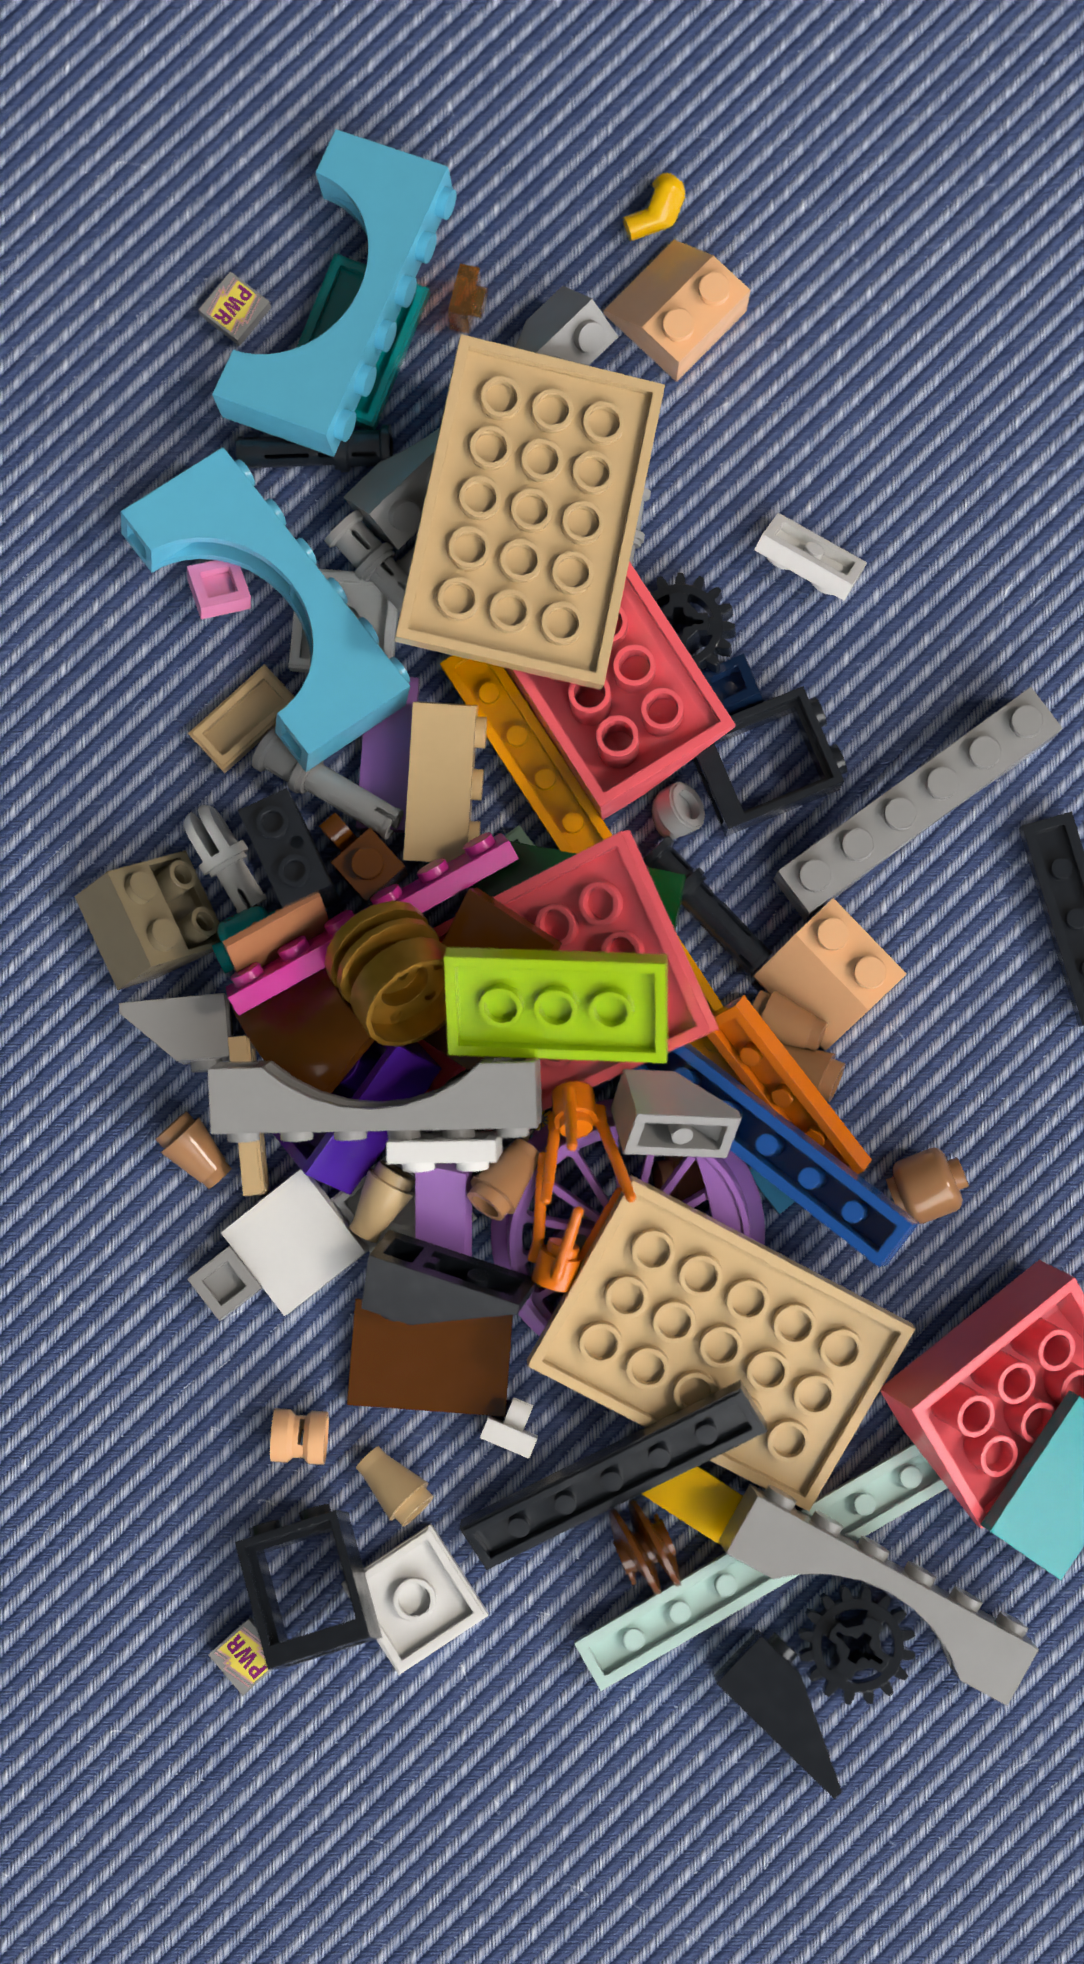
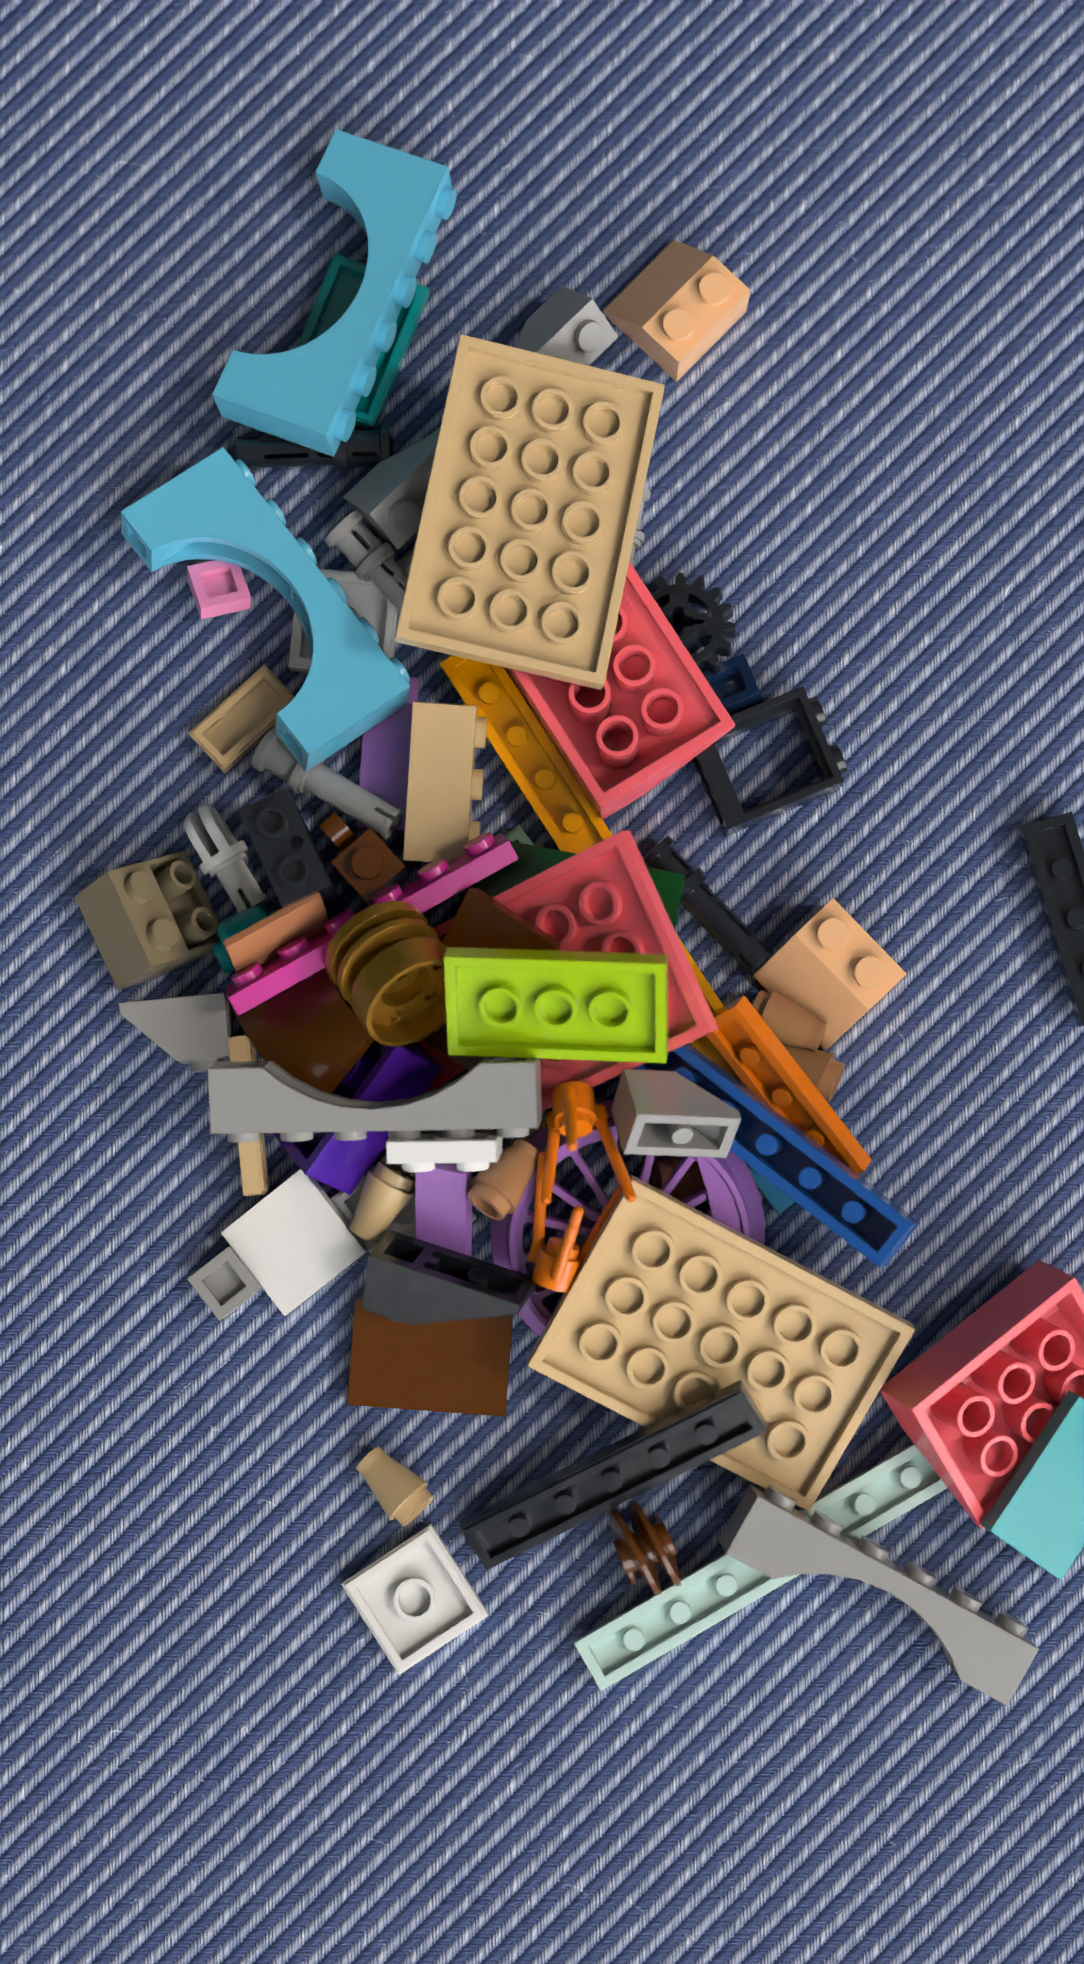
medium nougat cone [155,1111,232,1190] -> none
tile [198,271,272,346] -> none
tile [208,1617,272,1696] -> none
black window [235,1504,382,1670] -> none
light nougat wheel [270,1408,329,1465] -> none
clear orange plate [448,263,488,334] -> none
white tile [480,1397,538,1459] -> none
yellow arm [623,173,685,241] -> none
yellow slope [642,1466,743,1544] -> none
light grey tile [652,782,705,839] -> none
black slope [714,1629,842,1799] -> none
white plate [754,513,867,601] -> none
light grey arch [773,687,1063,920] -> none
black gear [798,1584,916,1705] -> none
medium nougat head [886,1147,969,1224] -> none

